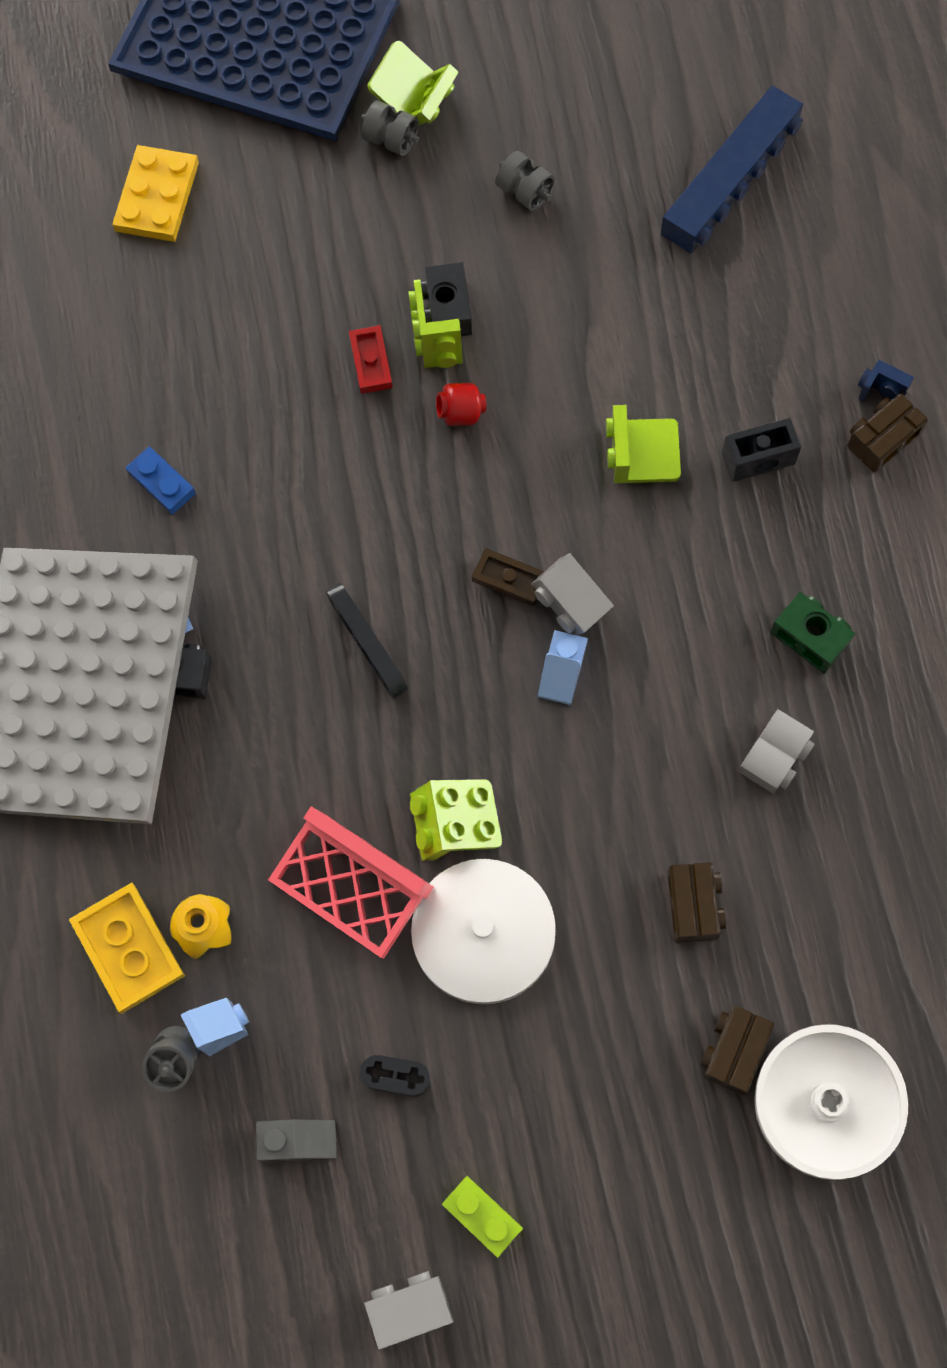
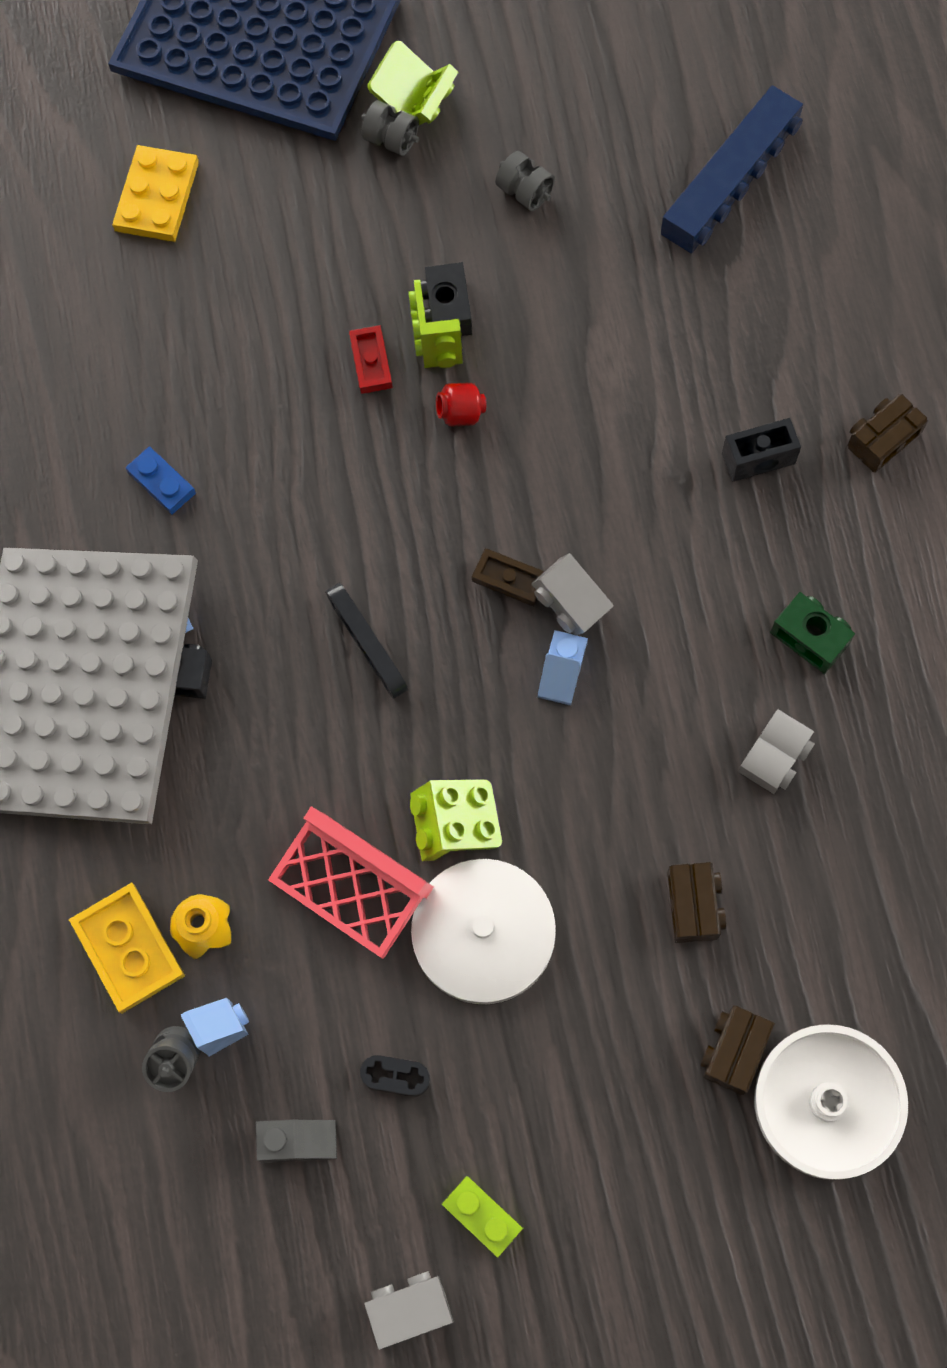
lime bracket [606,405,681,483] -> none
dark blue bracket [857,359,914,402] -> none

